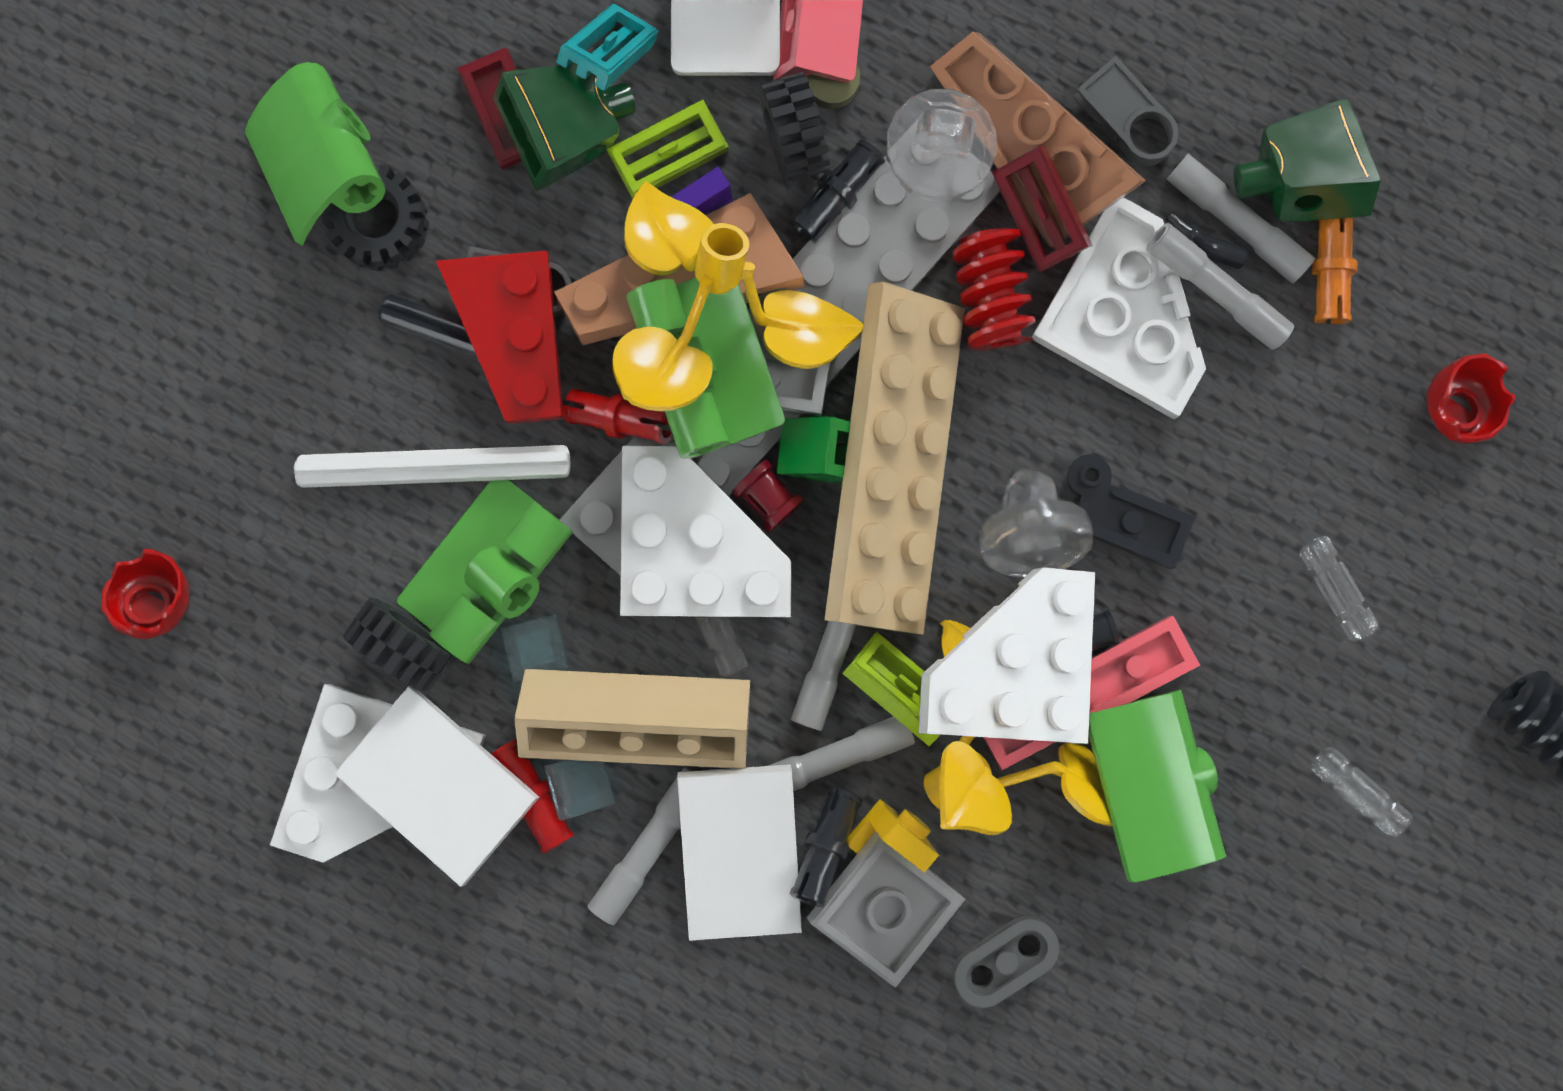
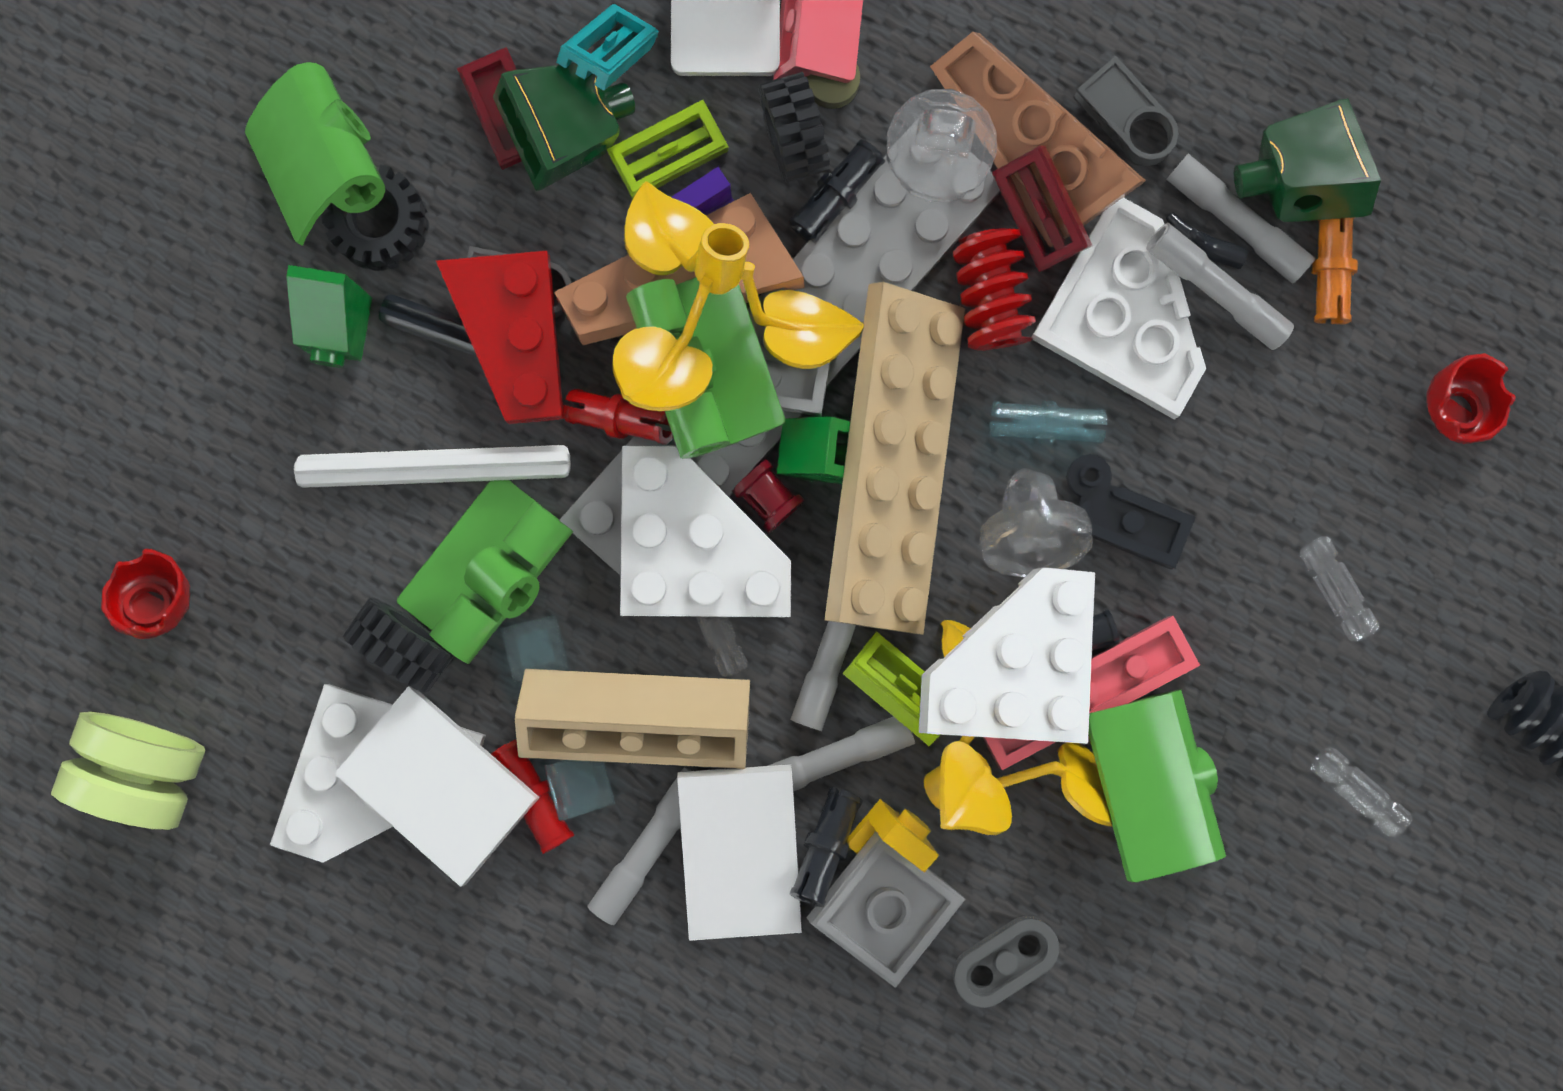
none -> yellowish green wheel [51,712,205,830]
none -> green slope [286,265,373,368]
none -> clear light blue pin [990,400,1107,445]

